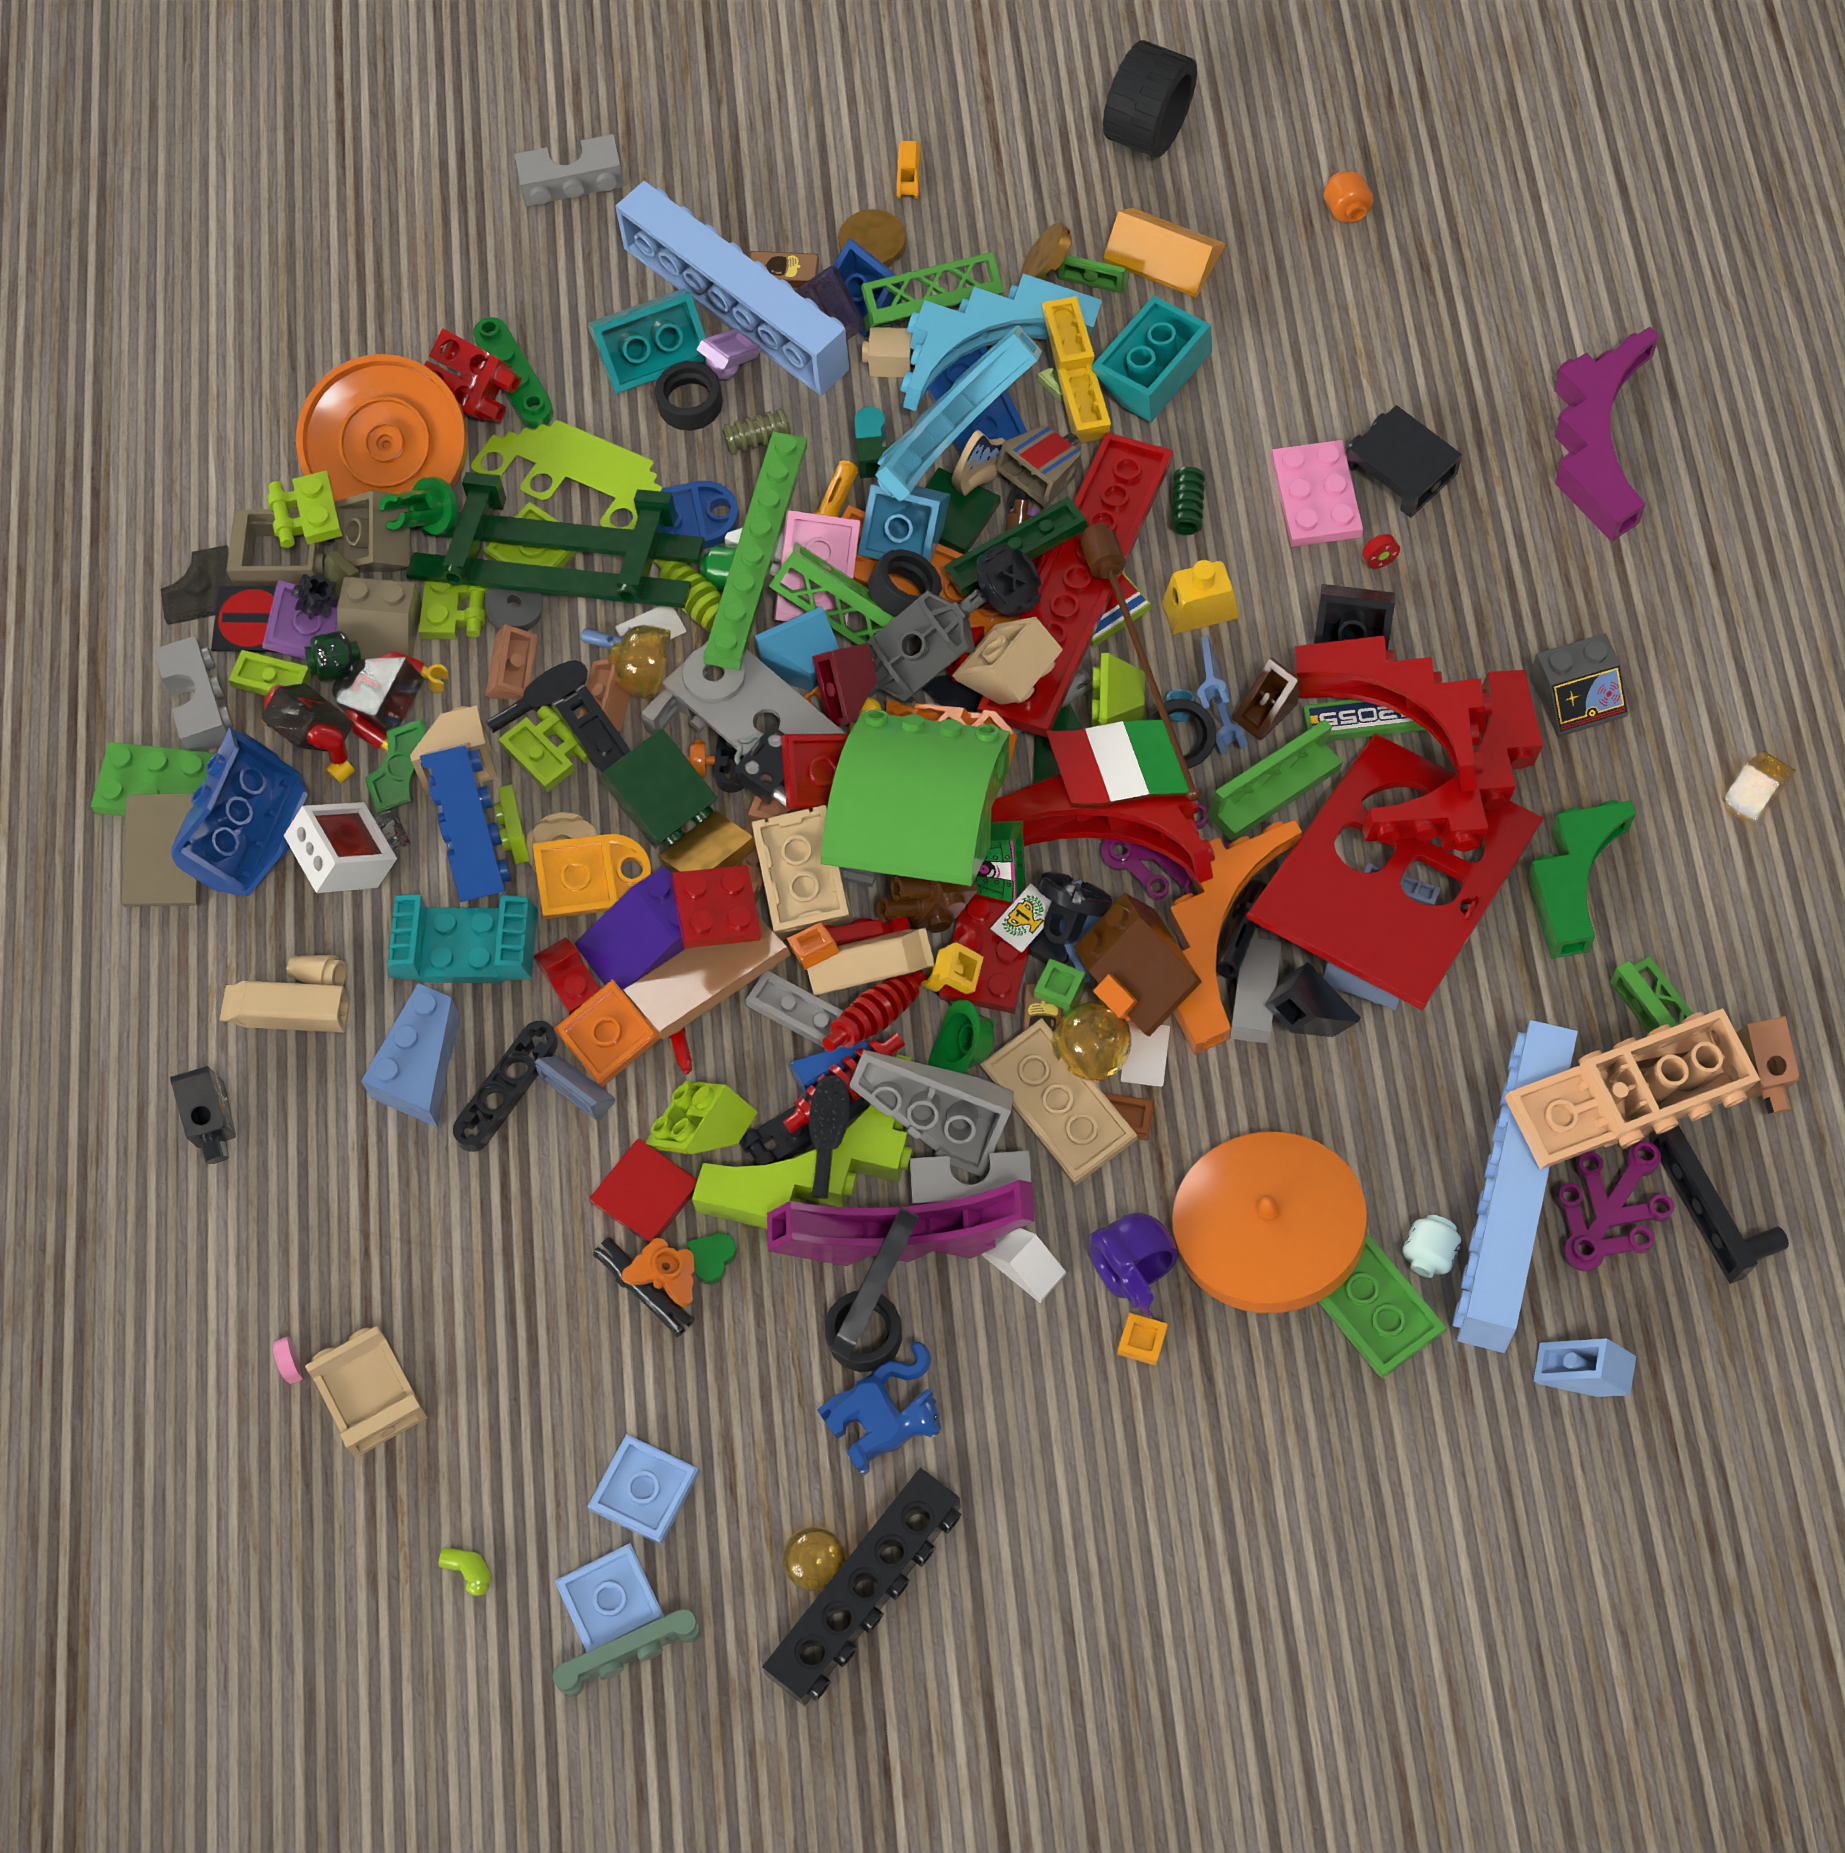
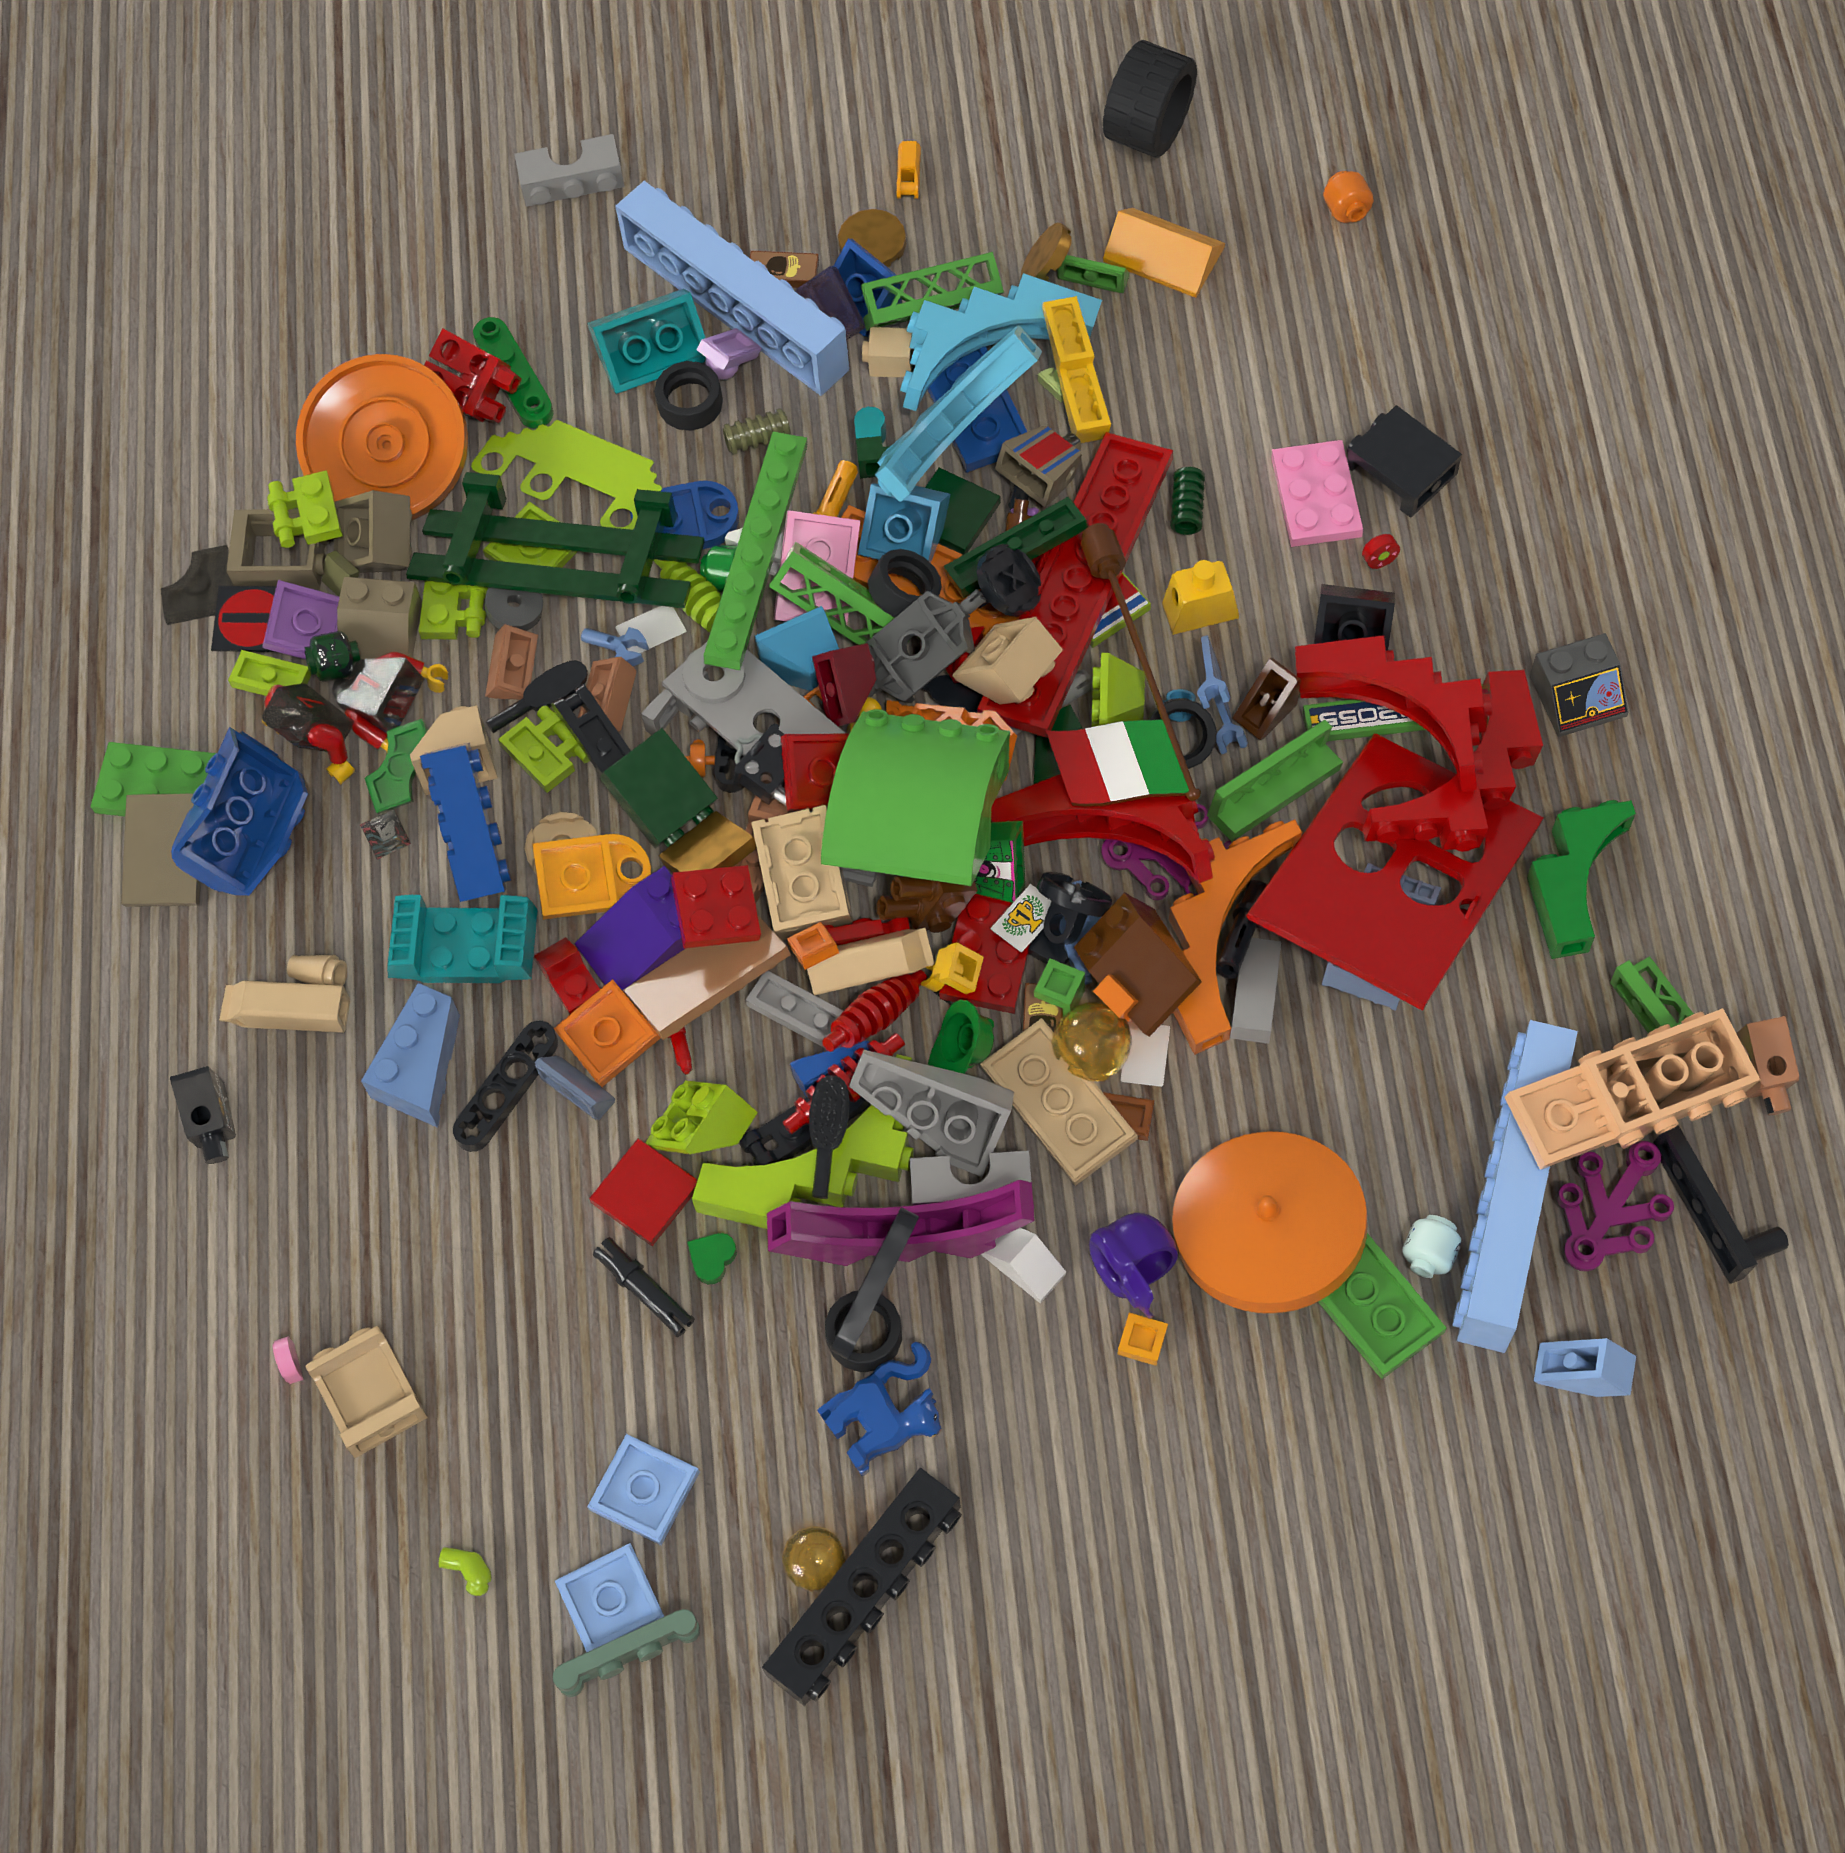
light grey arch [153,636,234,752] -> none
white piece [284,802,397,893] -> none
black gear [291,572,339,619] -> none
green piece [379,476,458,535] -> none
lime plate [494,784,530,864] -> none
clear yellow cylinder [608,625,671,701] -> none
orange animal [621,1238,695,1307] -> none
tan arm [951,430,1006,497] -> none
teal slope [1092,295,1212,422] -> none
black slope [1265,962,1361,1037] -> none
magenta arch [1554,327,1659,542] -> none
clear yellow slope [1723,750,1796,821] -> none

